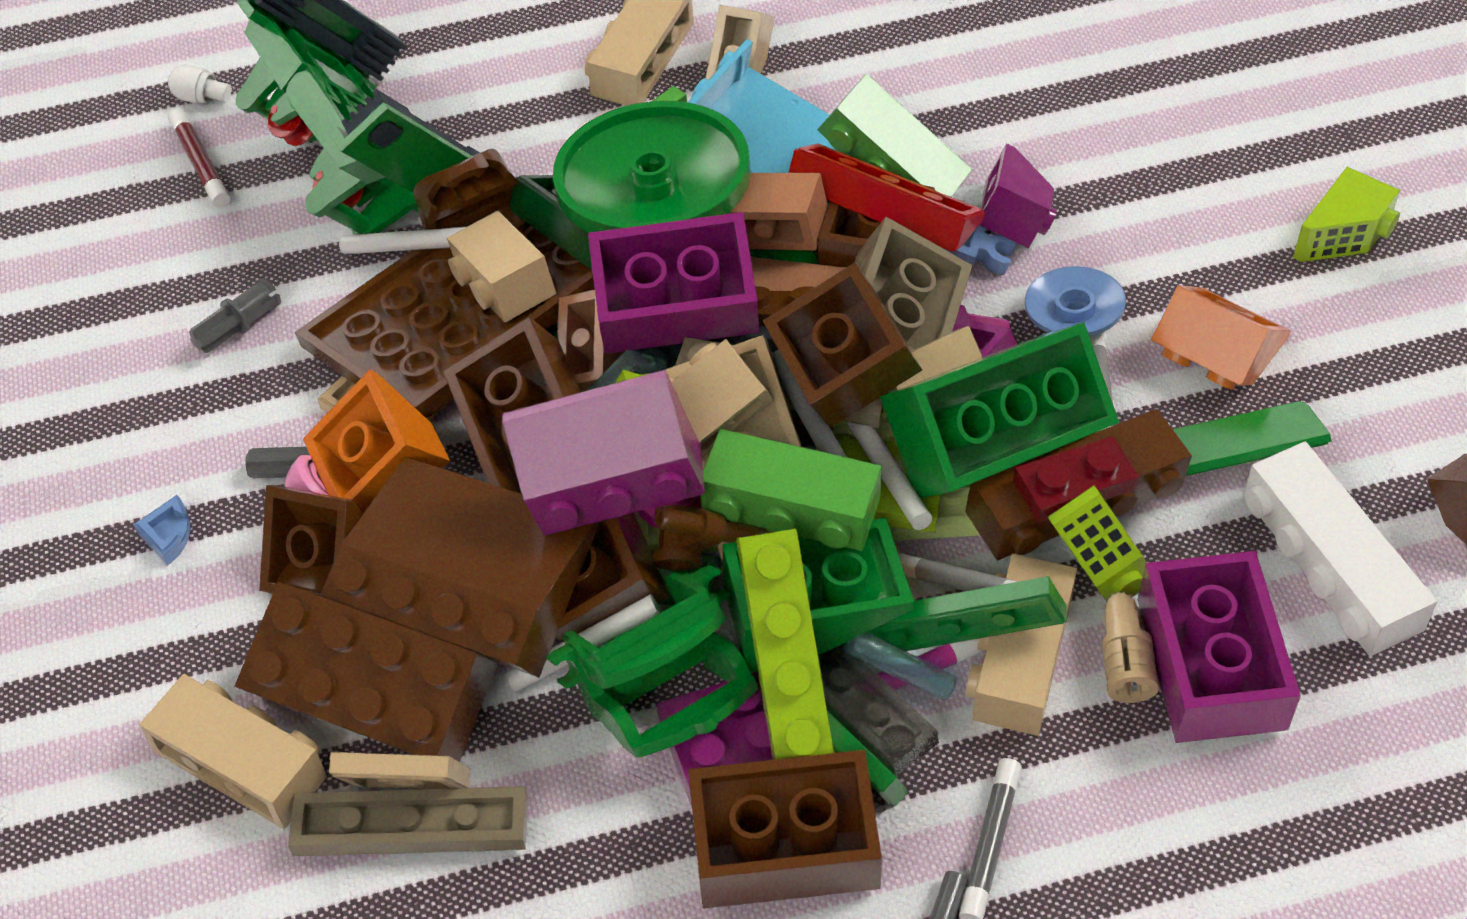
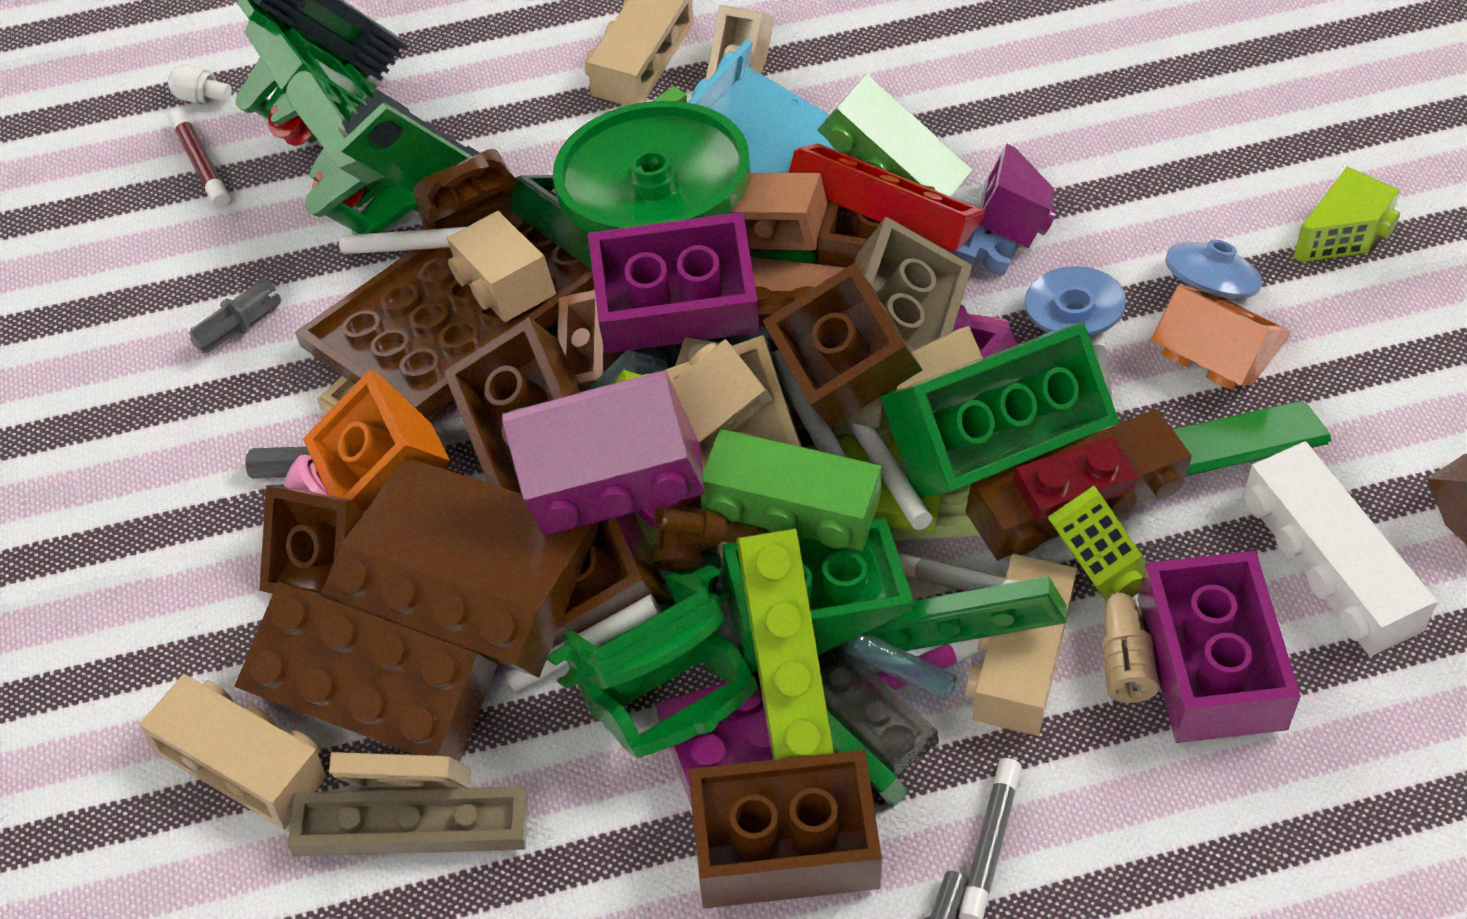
medium blue tile [134,495,191,566] -> none
none -> medium blue dish [1165,240,1262,299]

